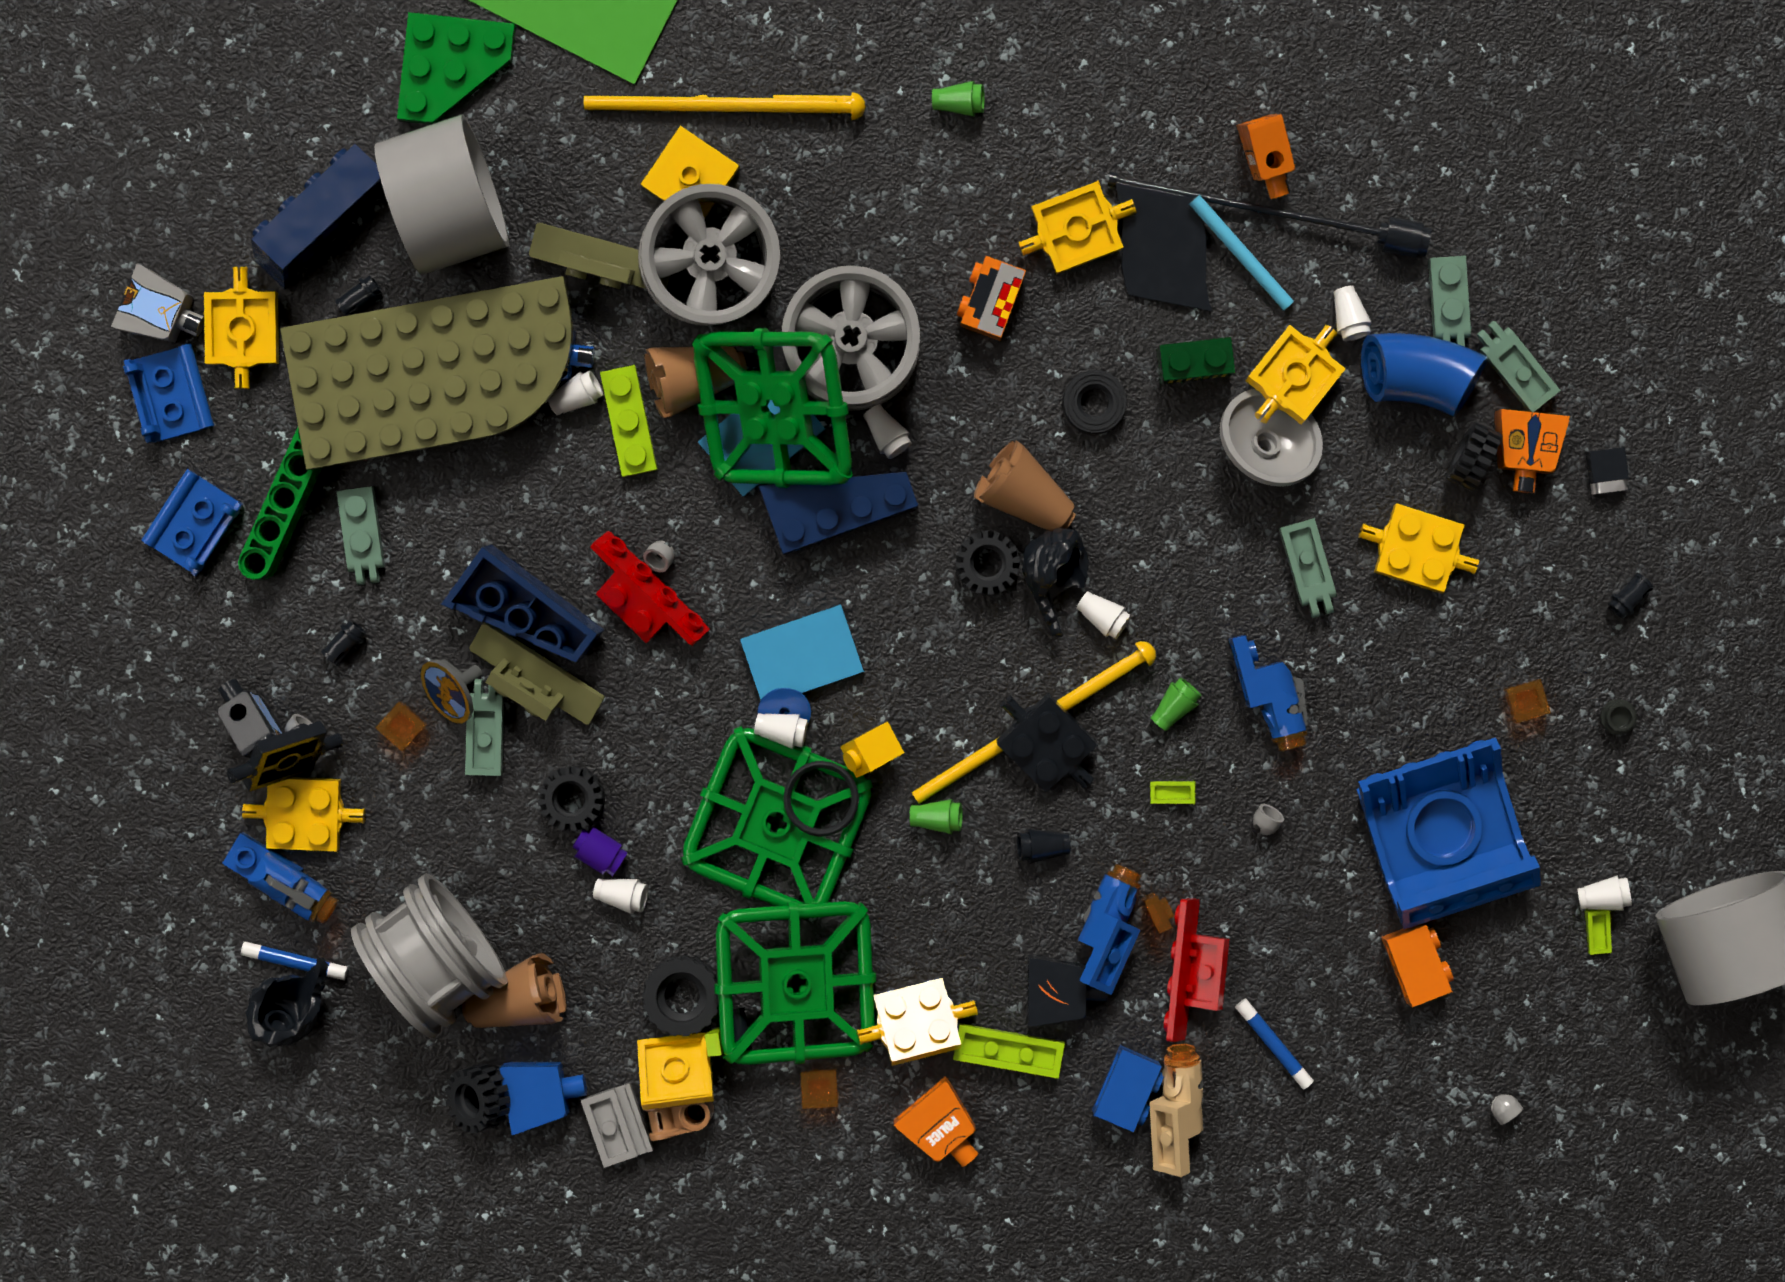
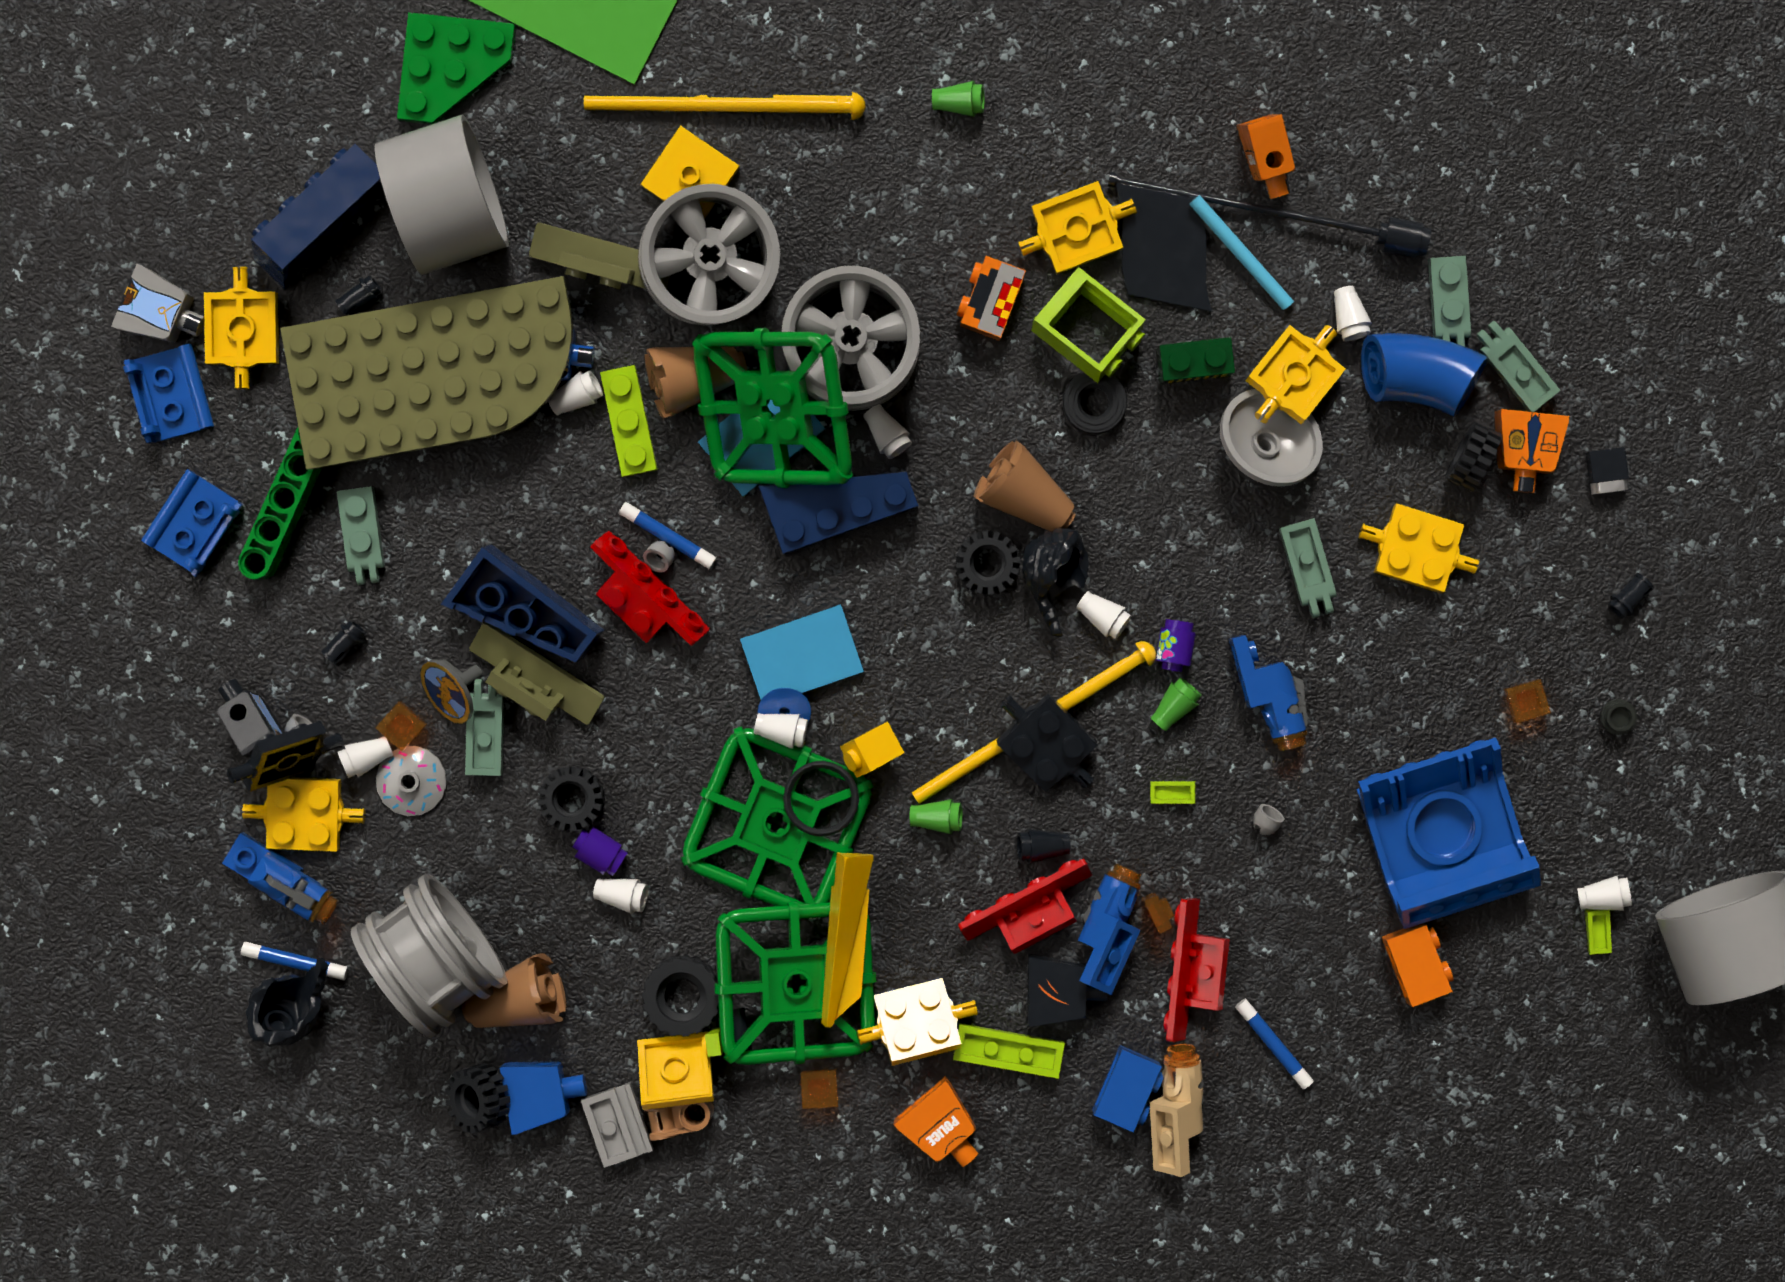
light grey hinge [1491,1094,1523,1125] -> none
none -> white cone [338,736,393,778]
none -> light grey dish [376,746,447,816]
none -> blue bar [618,502,717,569]
none -> yellow wedge [821,852,873,1028]
none -> red bracket [958,859,1092,954]
none -> lime window [1031,267,1146,383]
none -> dark purple brick [1155,619,1196,672]

